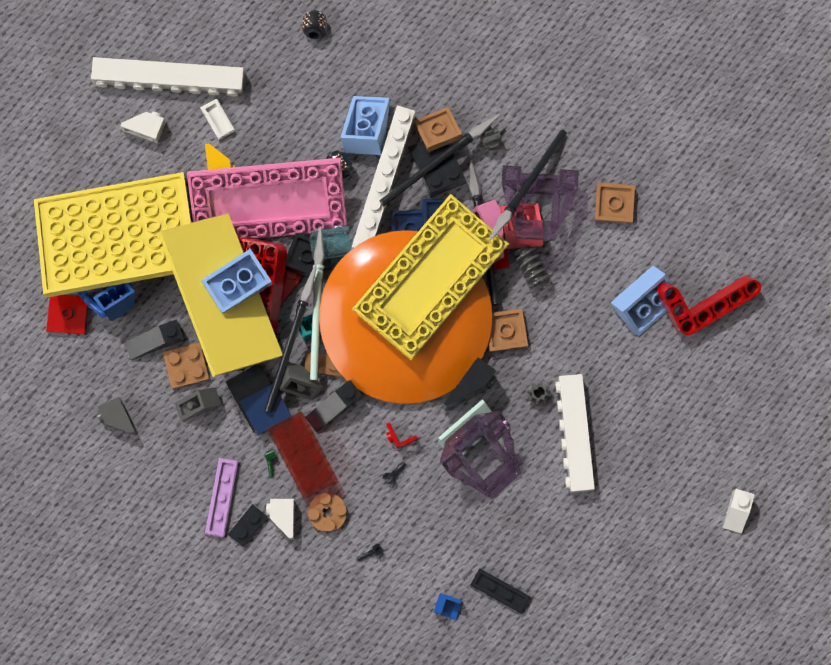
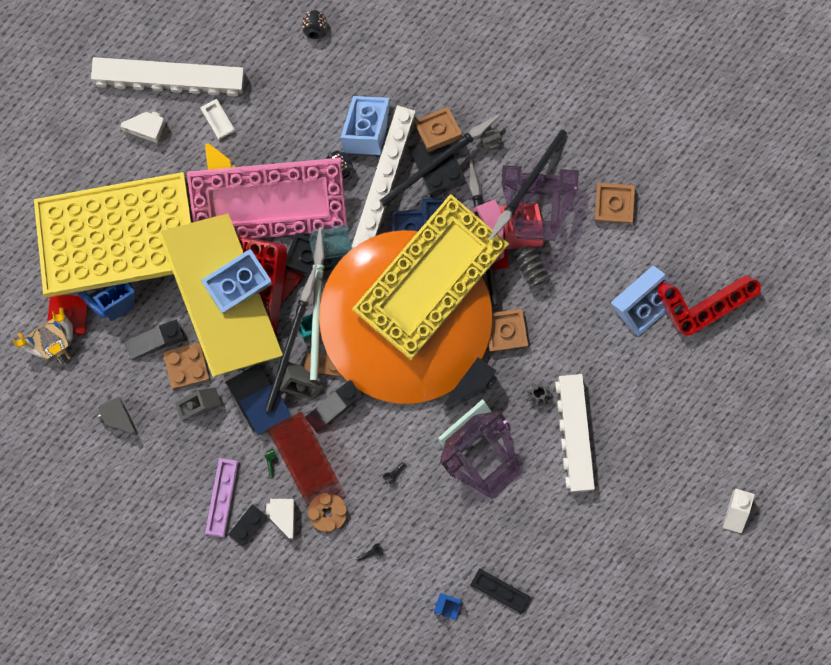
red bracket [386,422,418,449] -> none
none -> torso [12,308,73,364]

